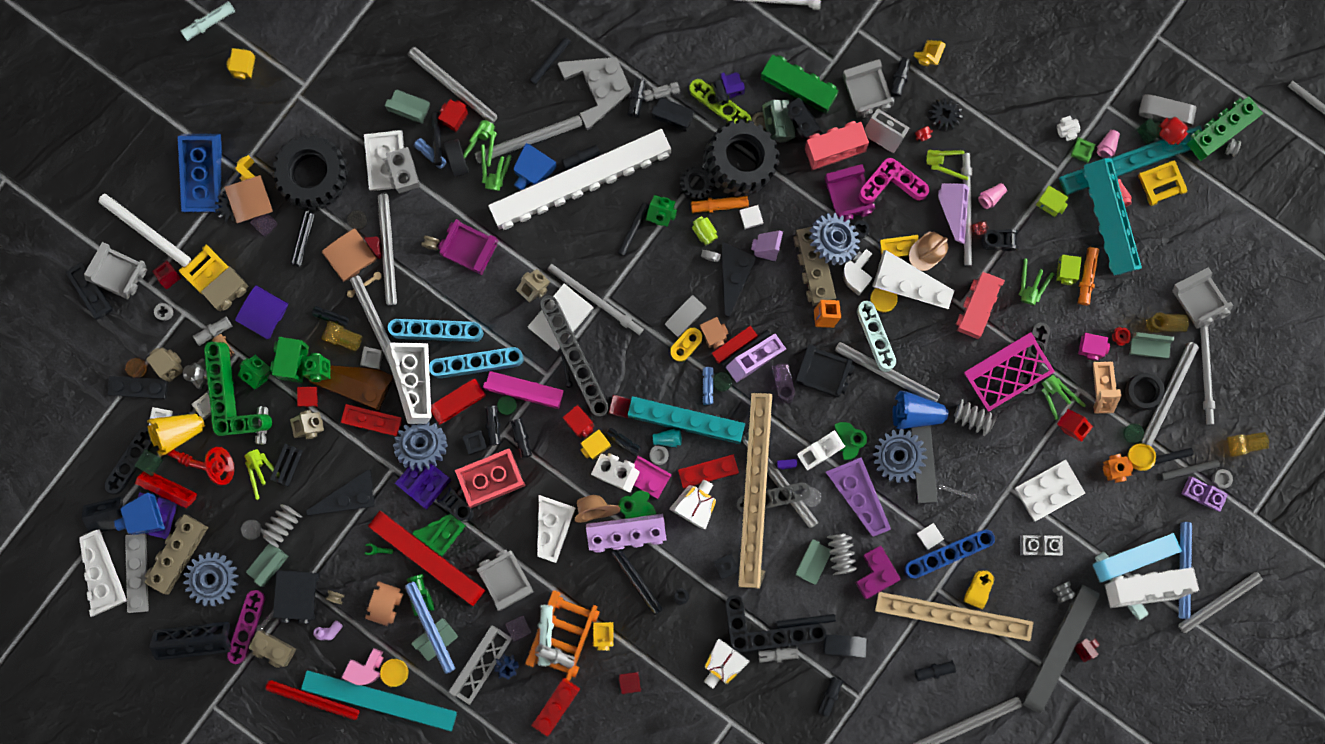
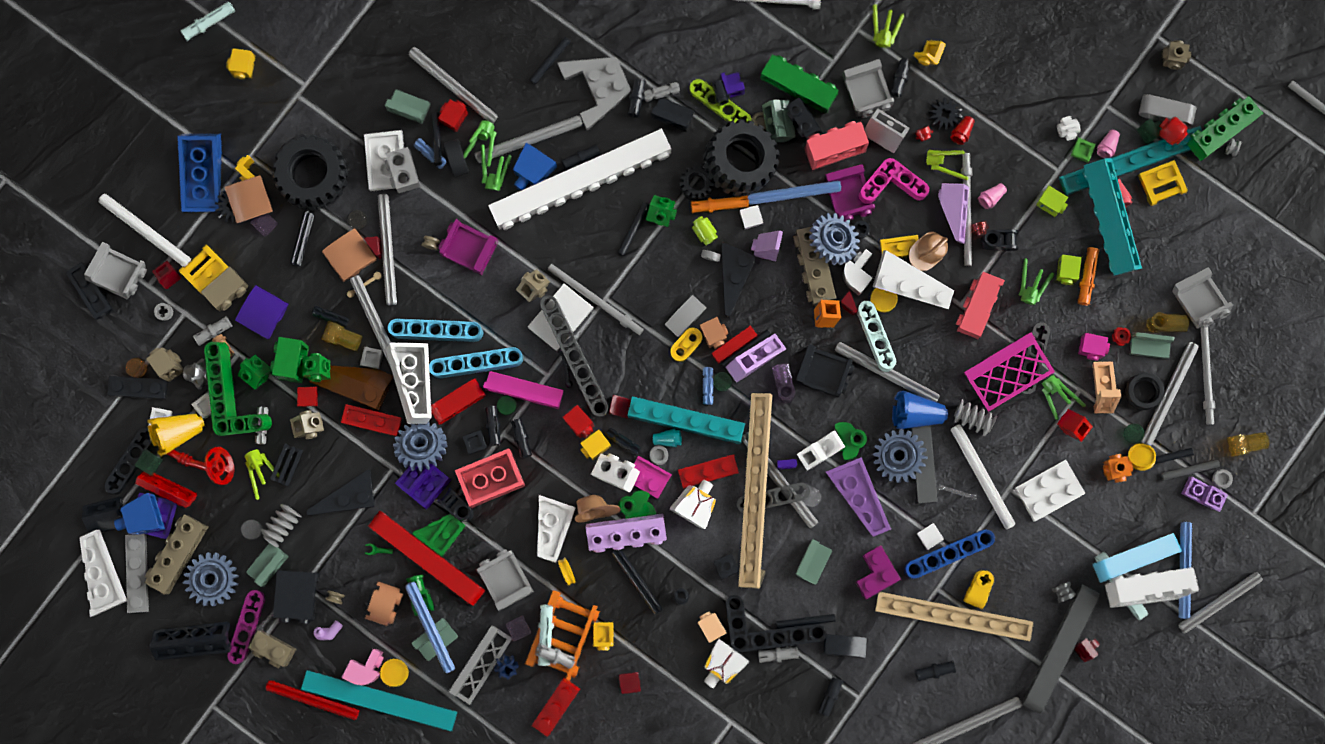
light grey piece [827,534,857,575] -> none
light grey slope [1020,535,1063,556] -> none
none -> yellow piece [558,558,576,586]
none -> light nougat brick [698,611,726,643]
none -> medium blue axle [748,181,841,205]
none -> dark red slope [840,291,858,316]
none -> lime plant [873,4,904,48]
none -> red cone [951,116,975,145]
none -> white axle [951,424,1015,529]
none -> dark tan brick [1162,40,1191,69]

